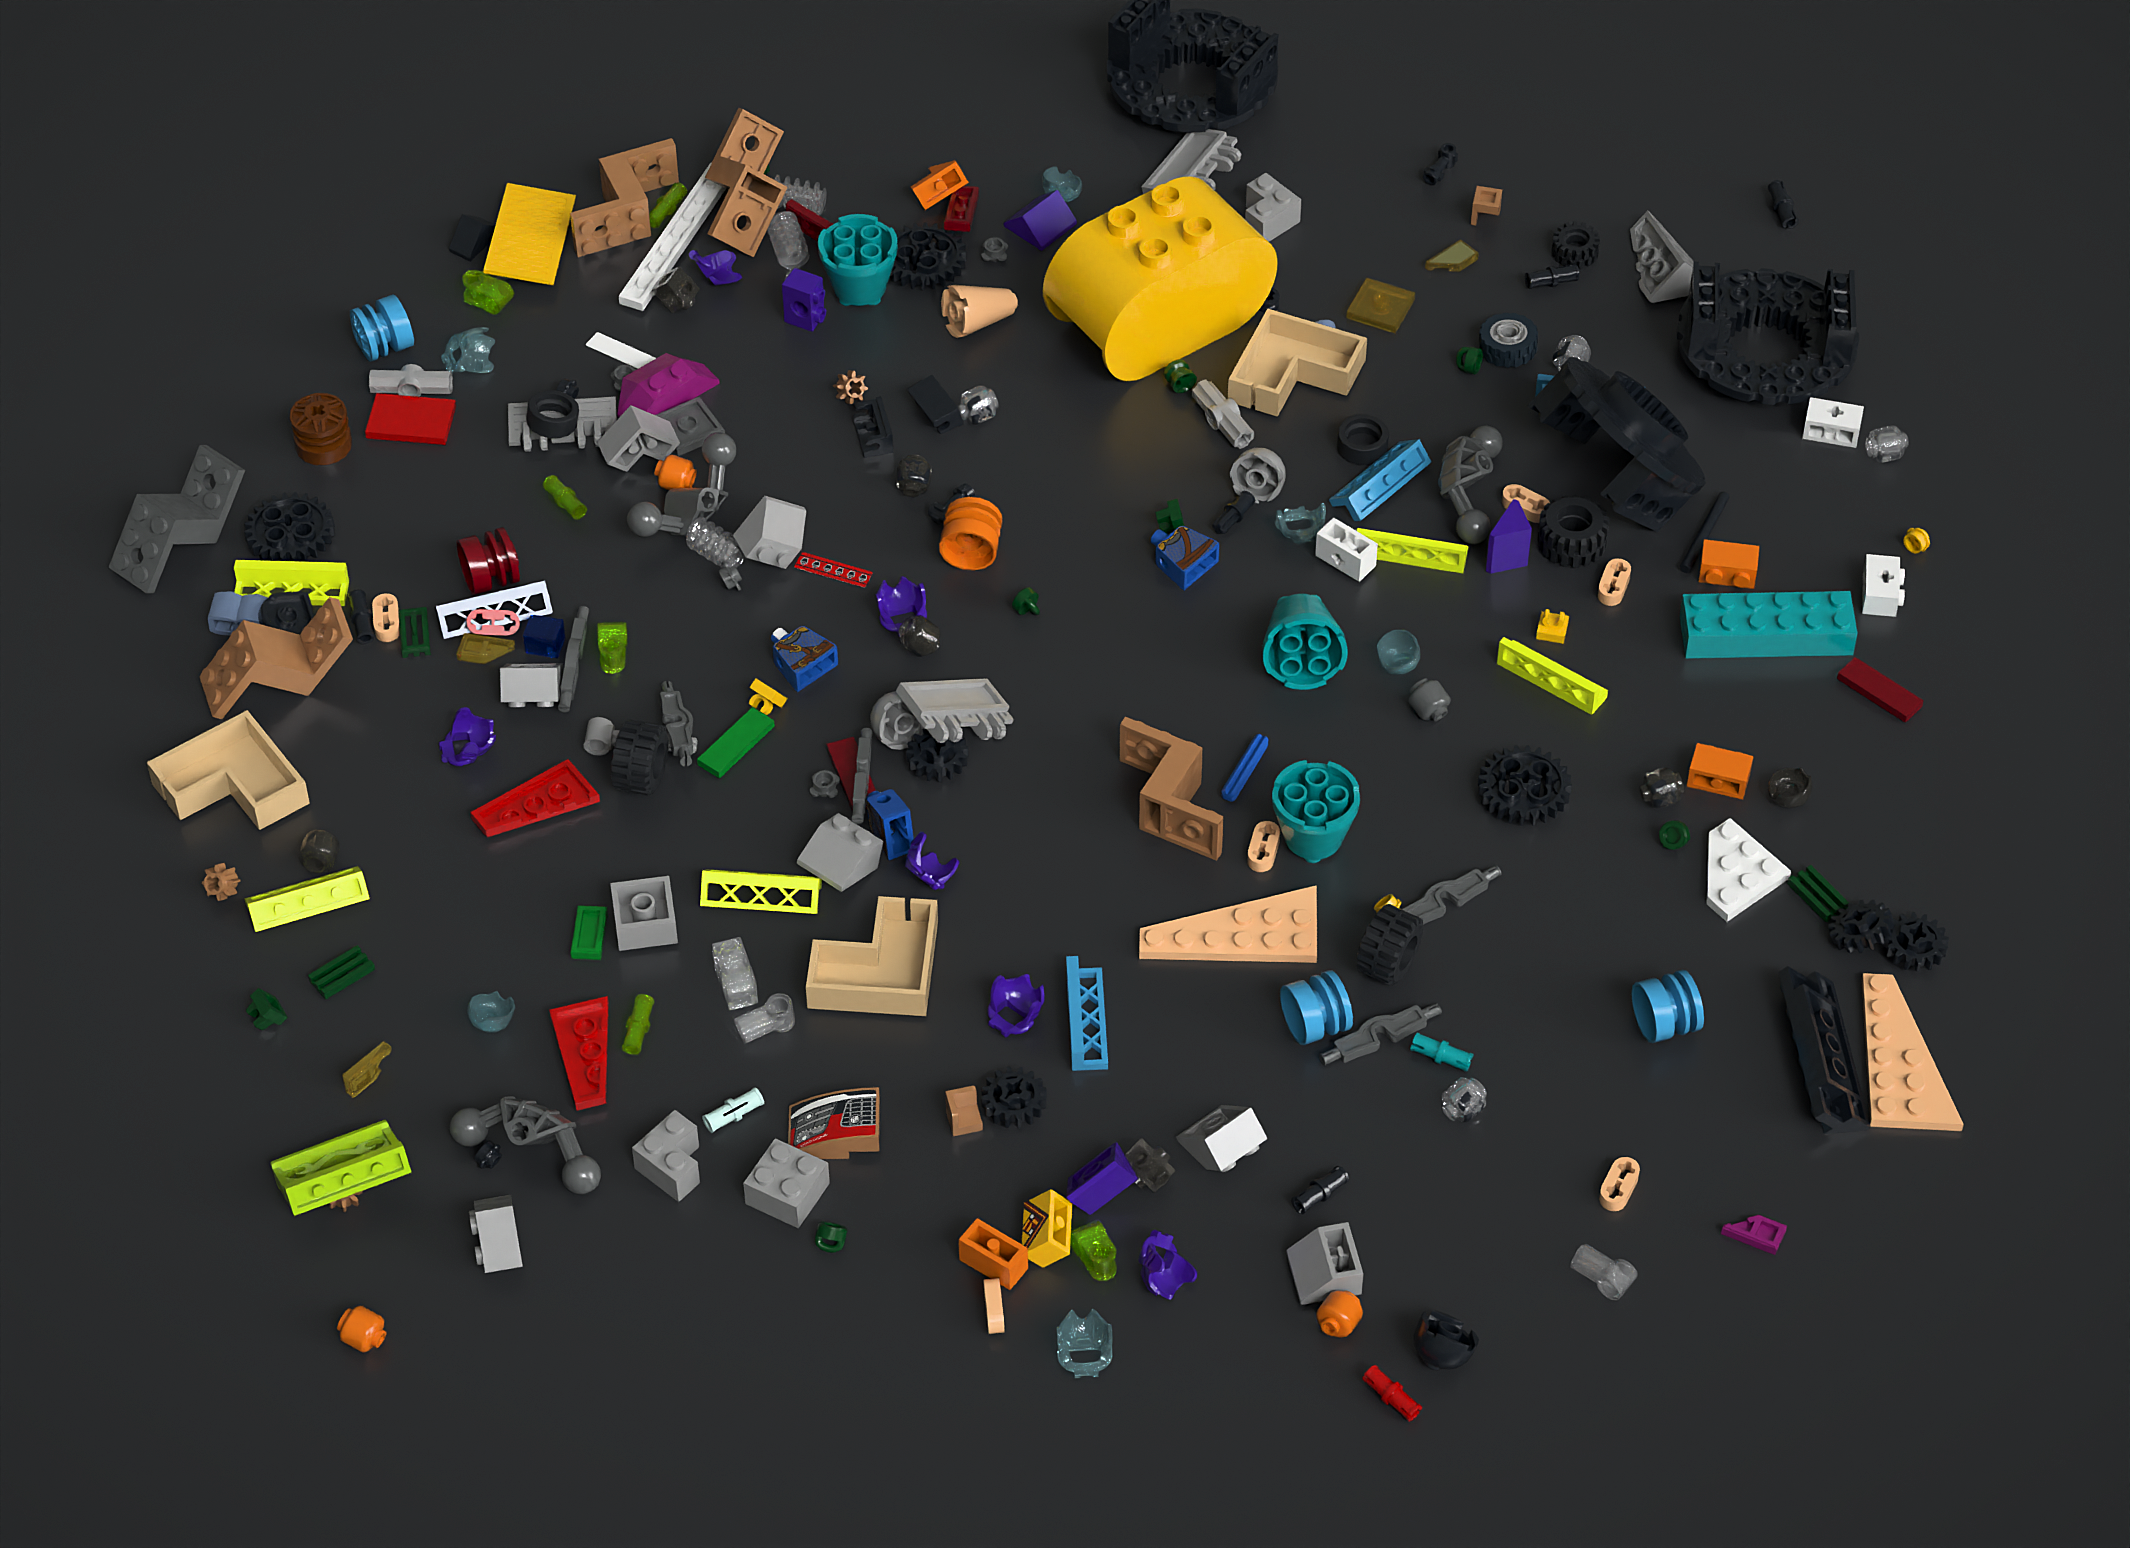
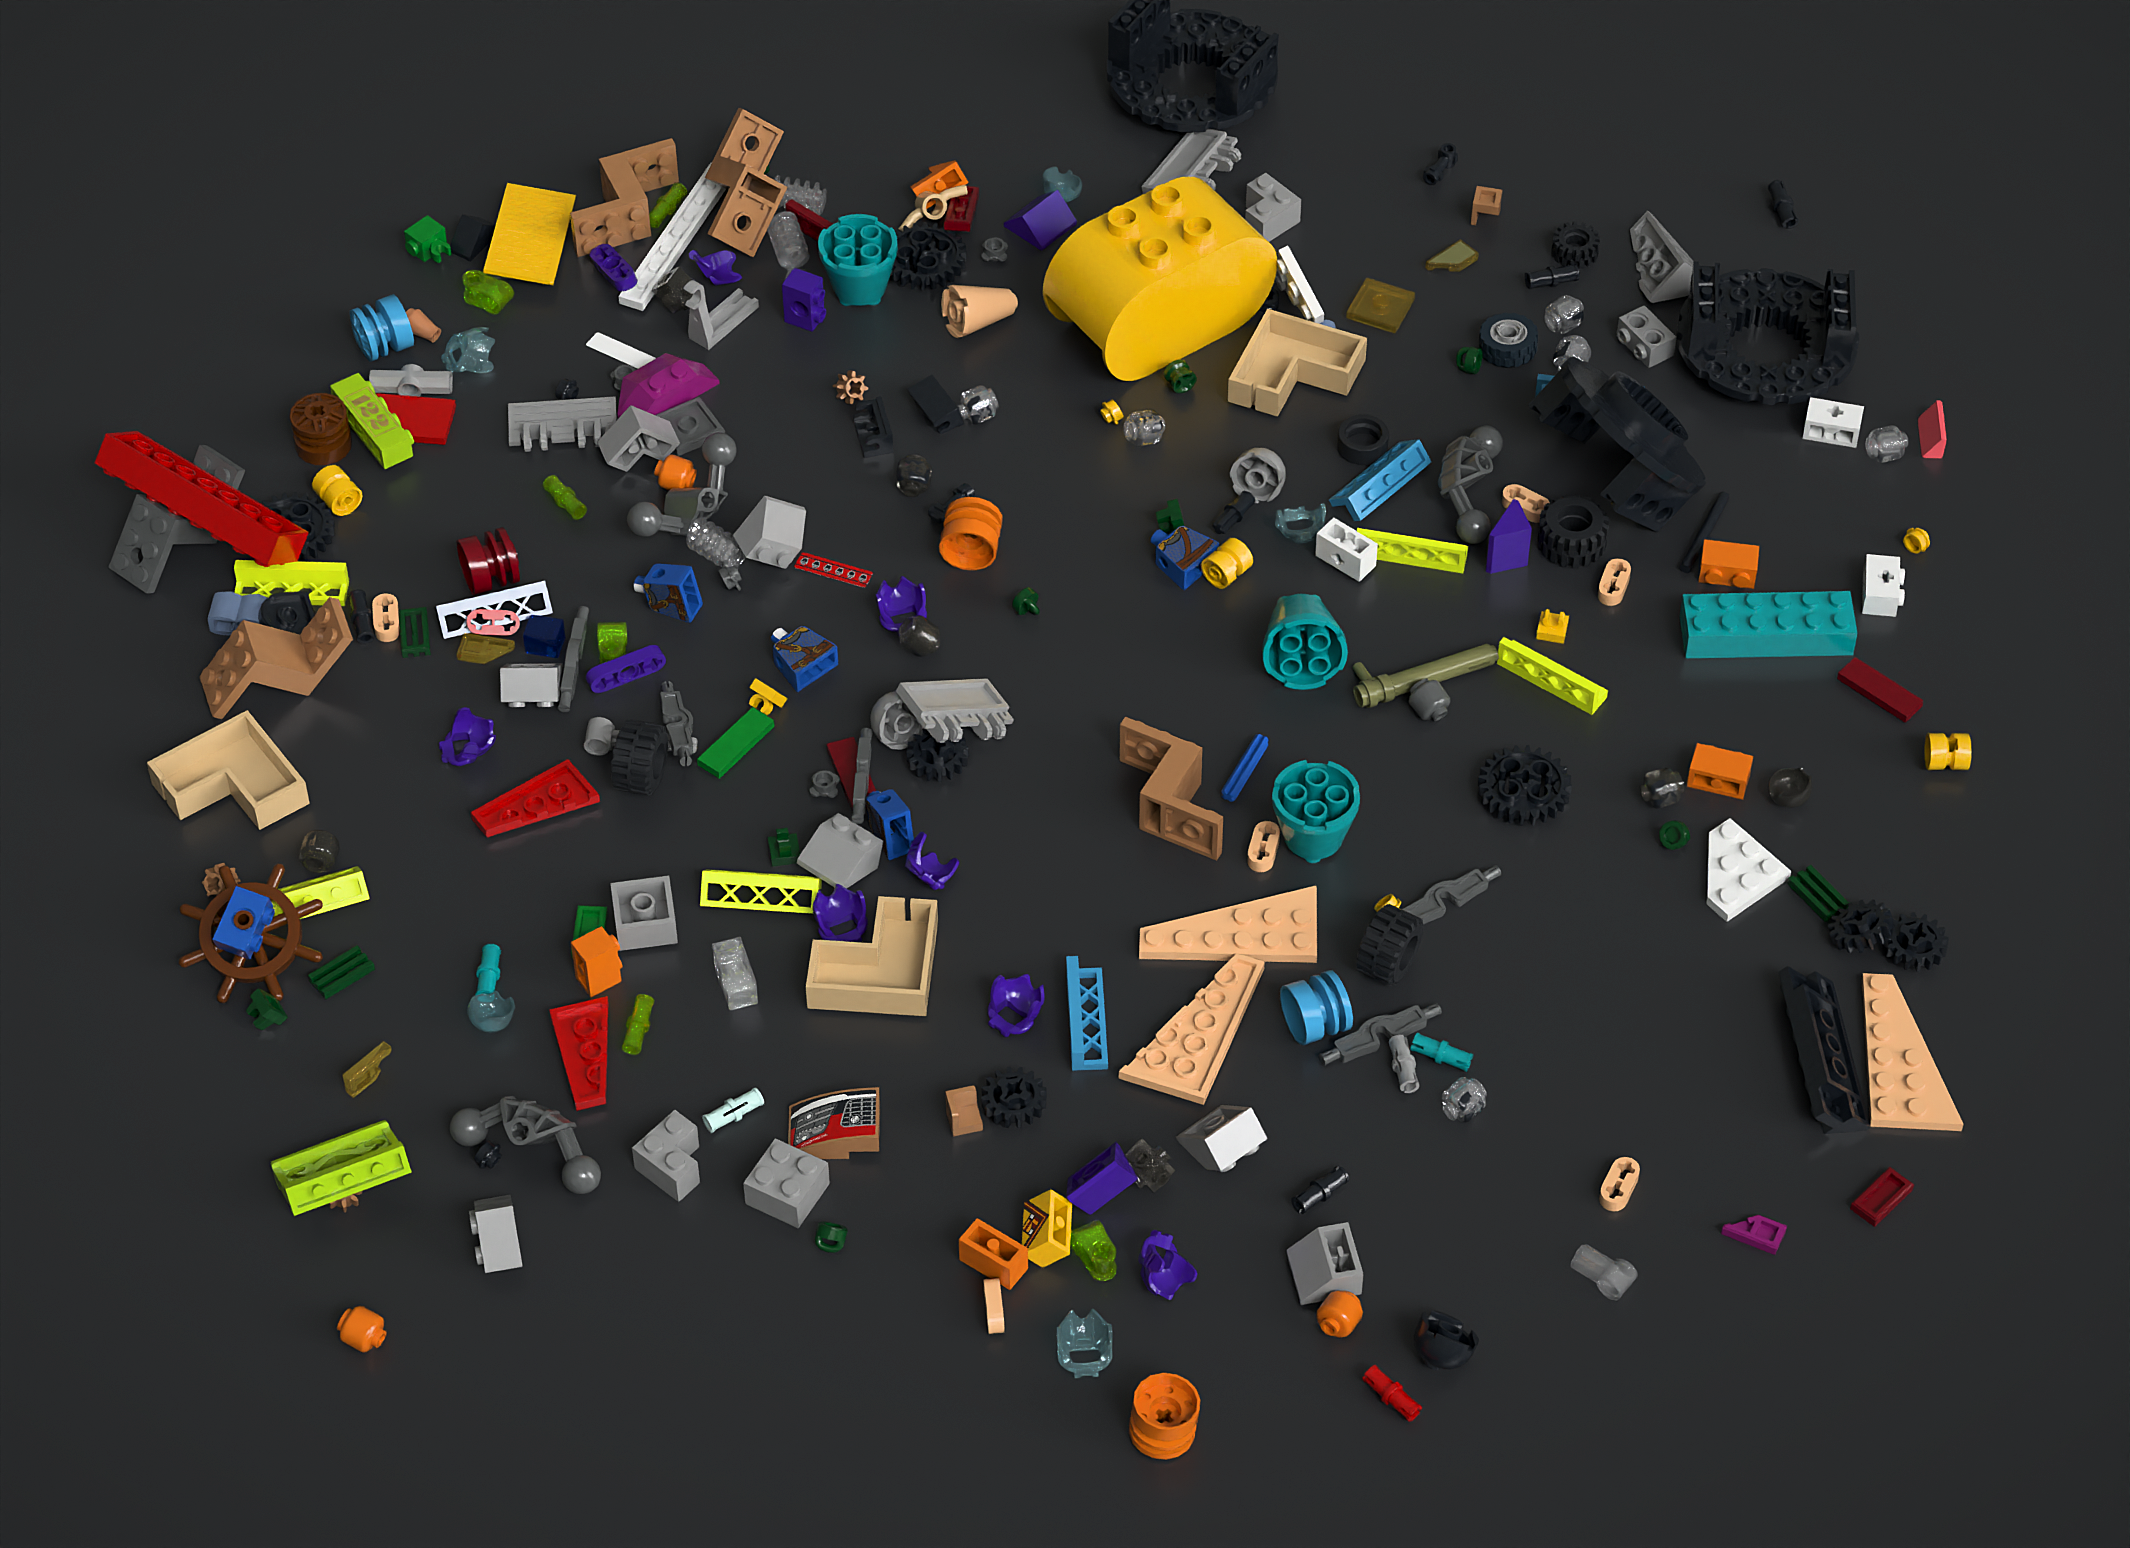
black tyre [526,390,579,438] -> none
clear piece [734,993,795,1043] -> none
light grey piece [1192,379,1254,449] -> none
clear light blue hair [1377,630,1421,675] -> none
dark azure wheel [1631,969,1704,1043] -> none
none -> red brick [95,431,309,567]
none -> reddish brown brick [179,864,323,1003]
none -> yellow wheel [312,465,363,516]
none -> lime brick [330,373,414,469]
none -> green brick [404,215,452,263]
none -> nougat cone [406,308,441,343]
none -> teal pin [475,944,501,1002]
none -> orange brick [571,926,623,997]
none -> dark purple beam [586,645,666,693]
none -> dark purple beam [590,244,638,291]
none -> blue torso [634,564,703,623]
none -> light grey hinge [683,280,759,350]
none -> dark green tile [768,828,800,867]
none -> dark purple helmet [812,884,868,942]
none -> tan piece [898,185,968,232]
none -> yellow plate [1100,399,1124,425]
none -> light nougat wing [1119,953,1265,1105]
none -> clear head [1123,409,1165,446]
none -> orange wheel [1129,1373,1200,1460]
none -> yellow wheel [1201,538,1253,589]
none -> white plate [1275,246,1324,324]
none -> olive cylinder [1352,644,1499,708]
none -> light grey pin [1388,1035,1419,1093]
none -> clear head [1544,295,1584,334]
none -> light grey brick [1617,305,1677,368]
none -> dark red tile [1850,1167,1914,1227]
none -> coral slope [1918,400,1947,458]
none -> yellow wheel [1924,733,1971,770]

